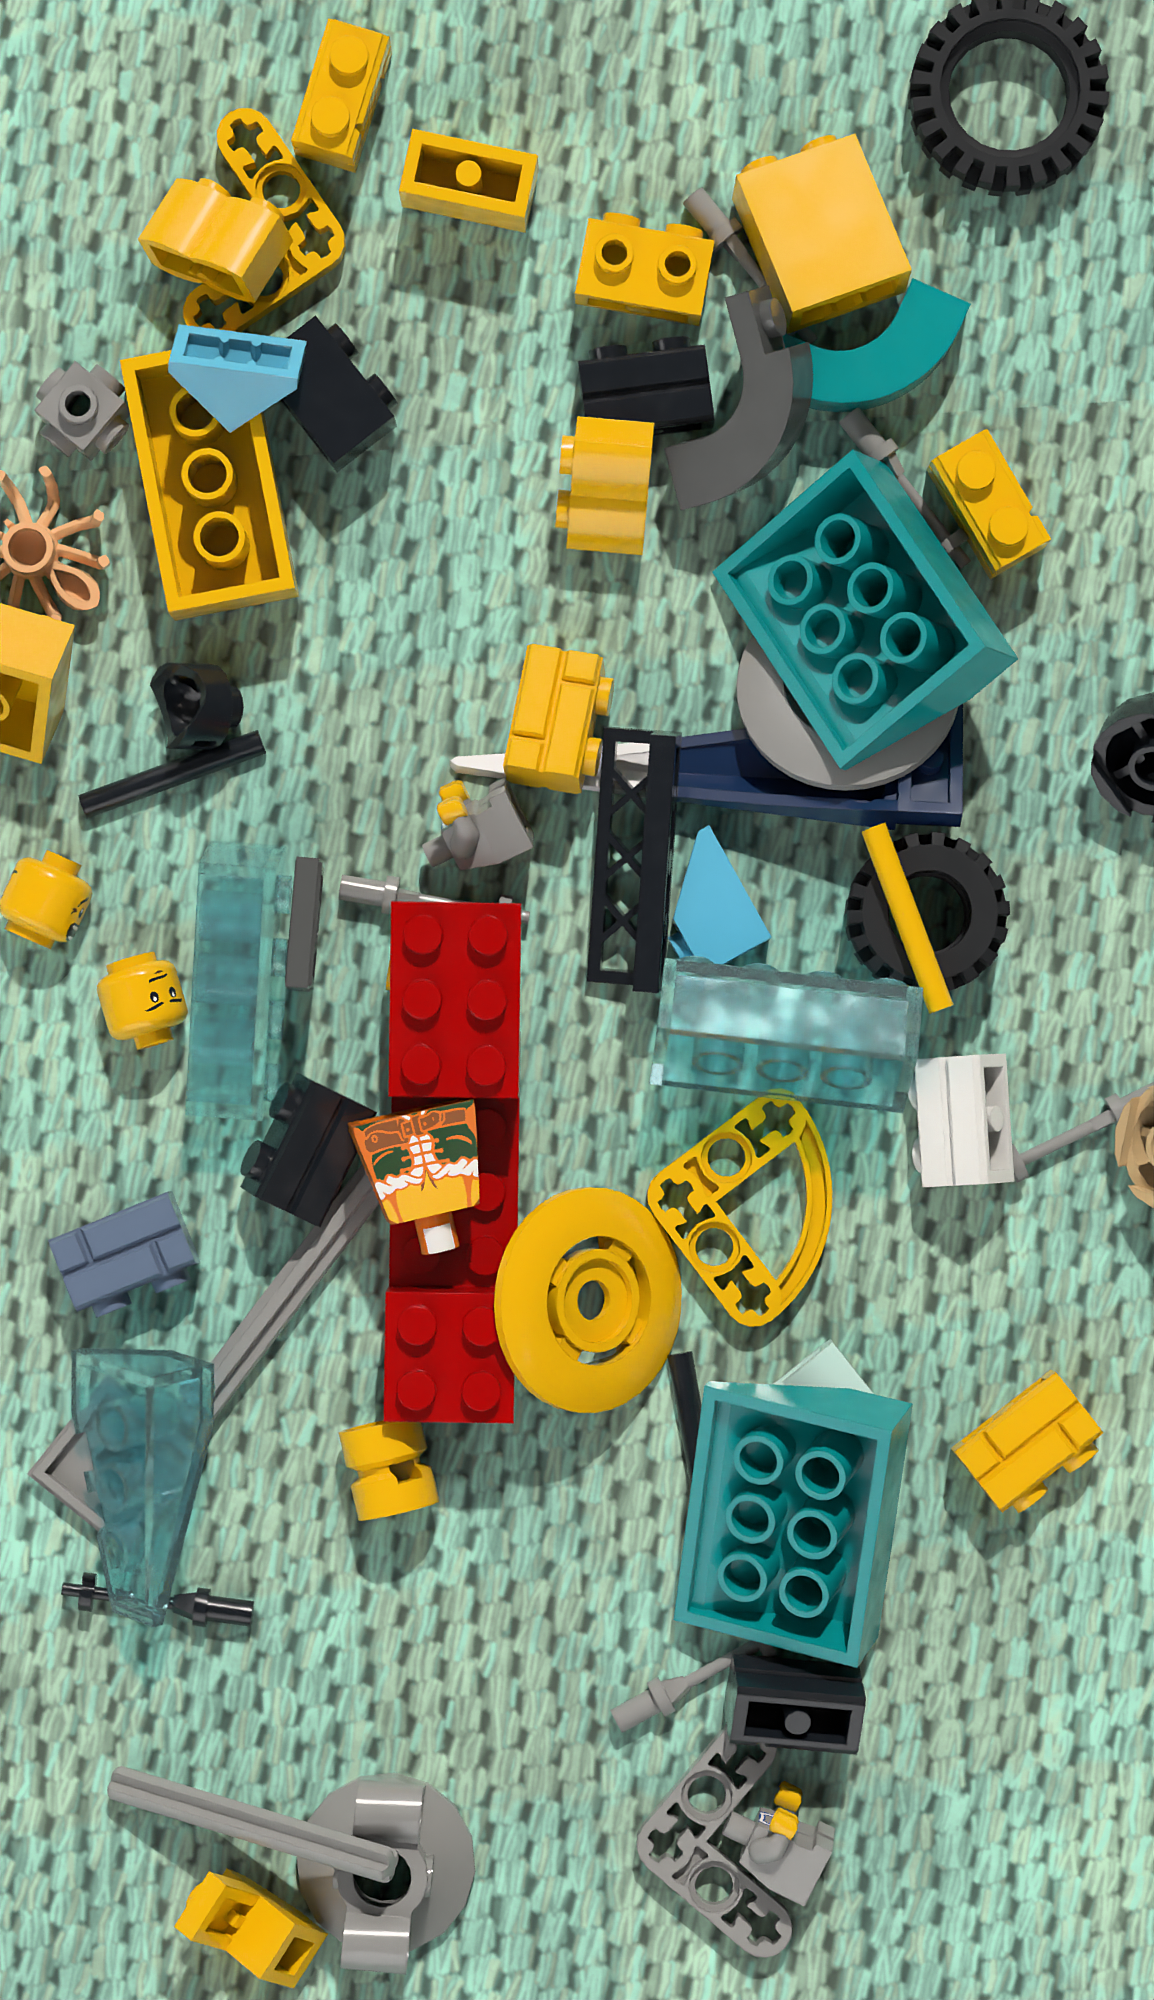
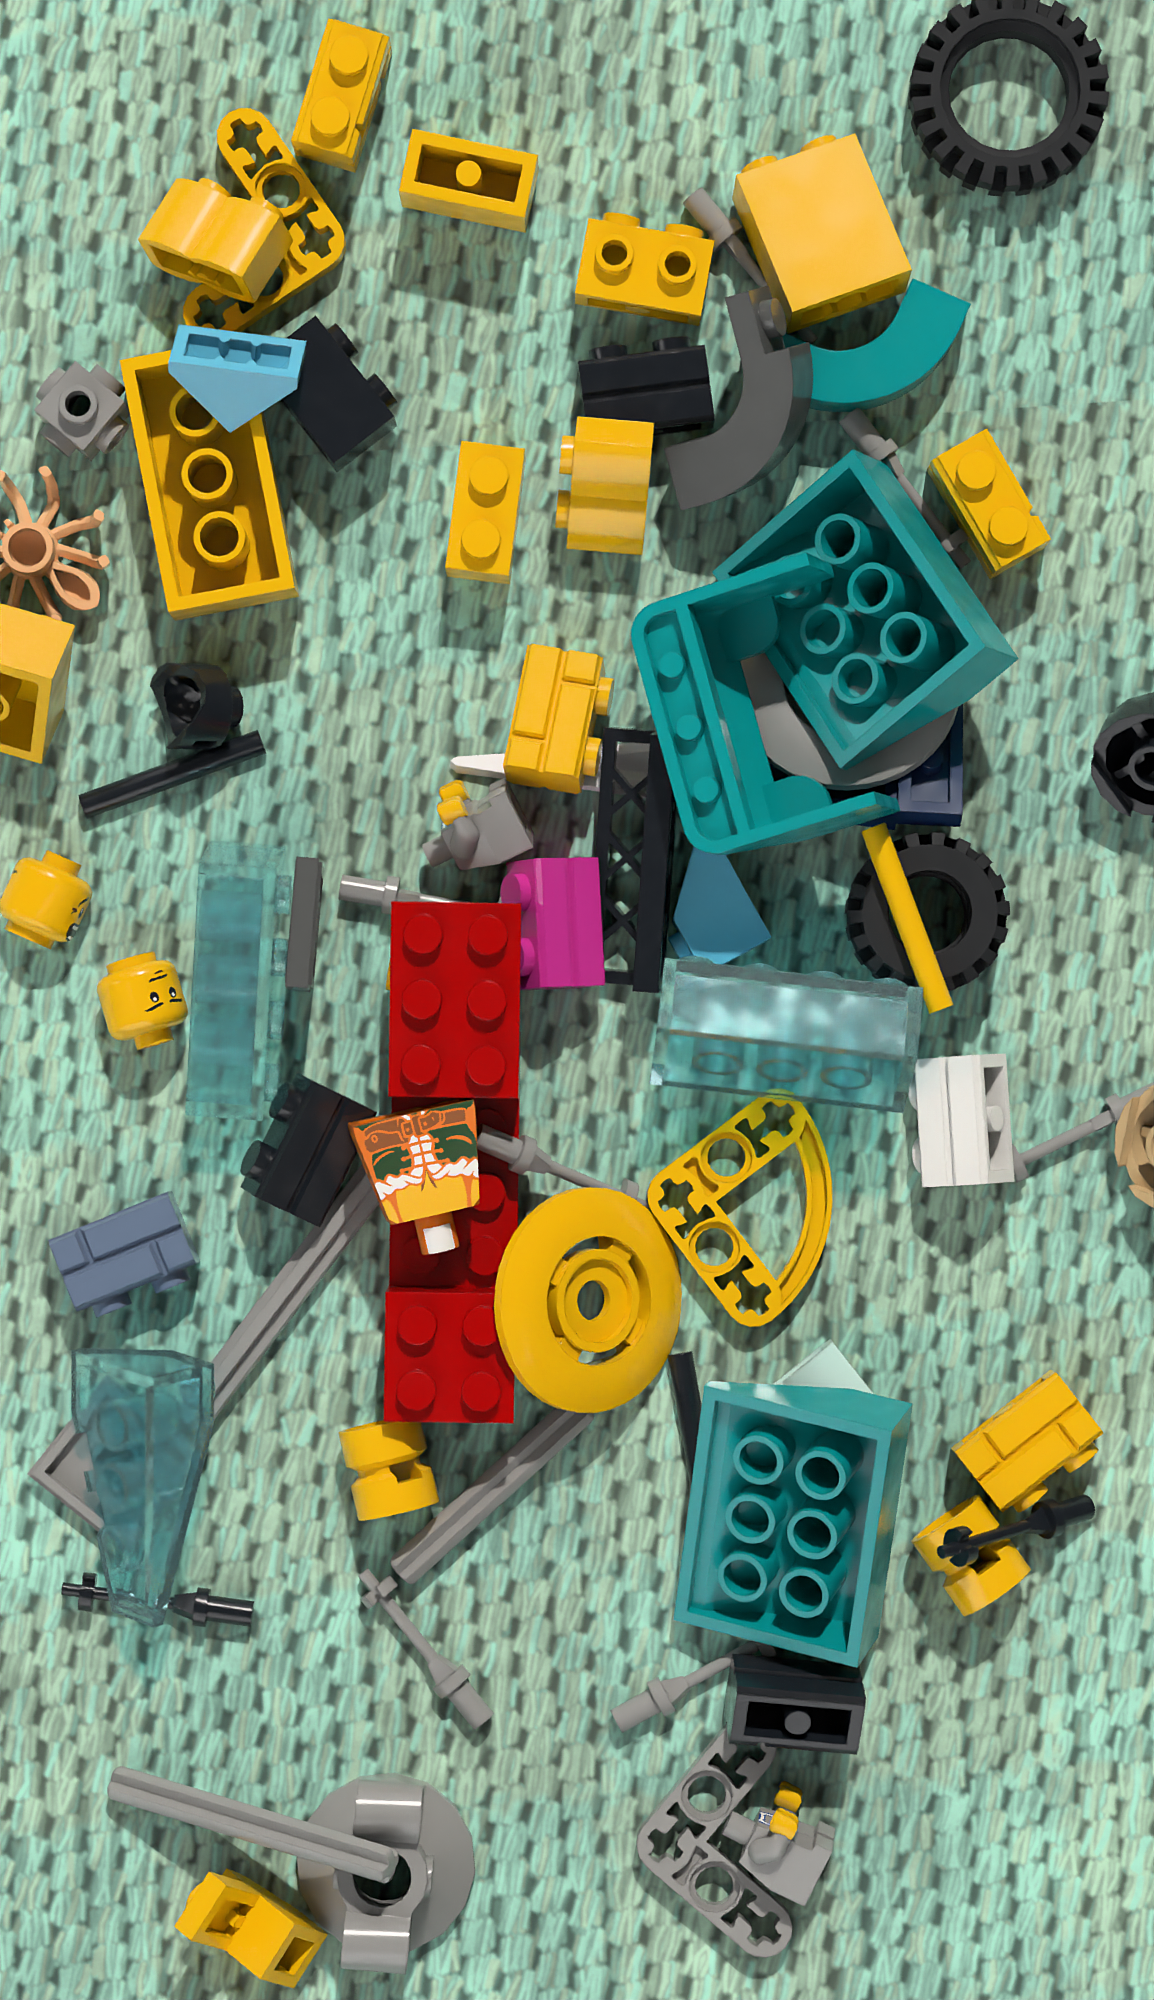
none -> light grey piece [358,1568,494,1730]
none -> light grey axle [390,1408,594,1584]
none -> yellow brick [445,441,526,585]
none -> light grey piece [476,1123,649,1209]
none -> dark pink brick [500,857,605,990]
none -> teal windscreen [631,552,900,855]
none -> yellow wheel [911,1494,1031,1616]
none -> black piece [937,1495,1095,1567]

